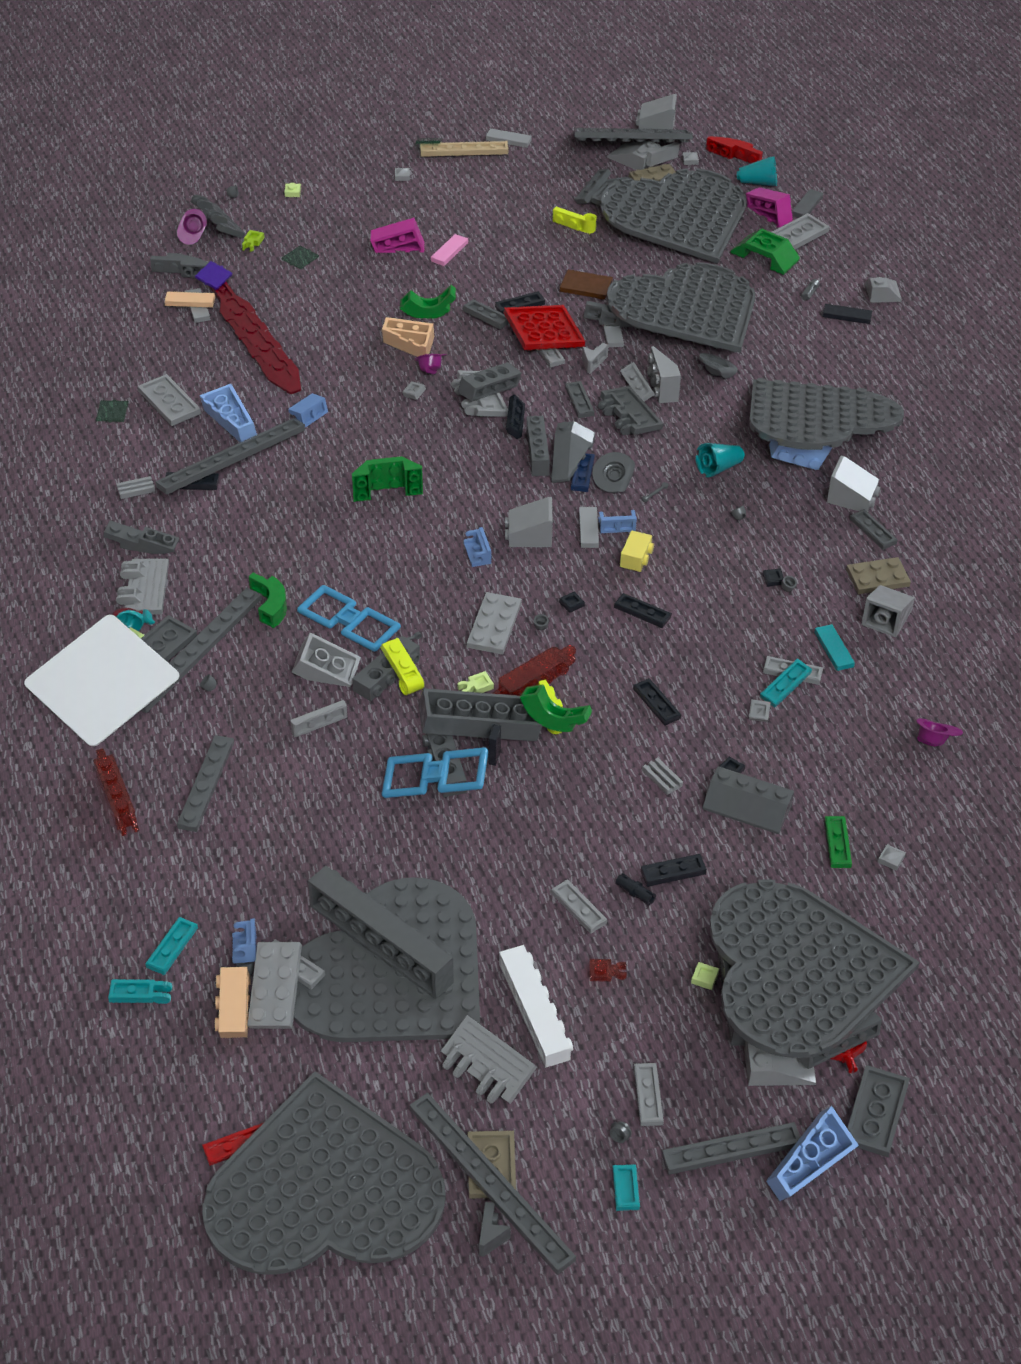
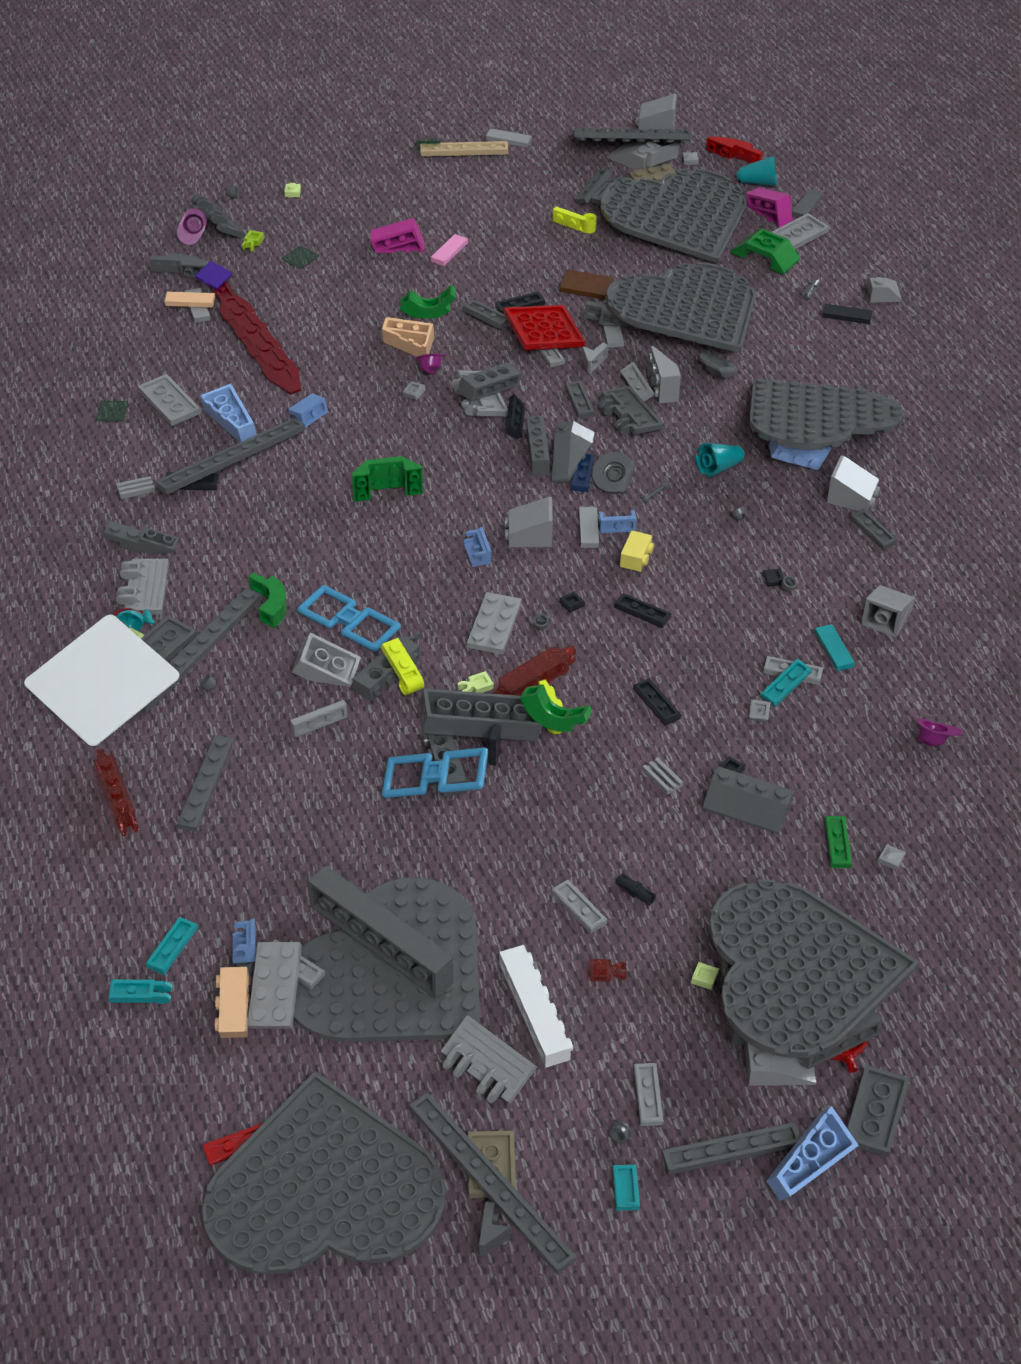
light grey tile [395,168,410,181] -> none
black plate [641,854,707,887] -> none
dark tan plate [846,557,911,594] -> none

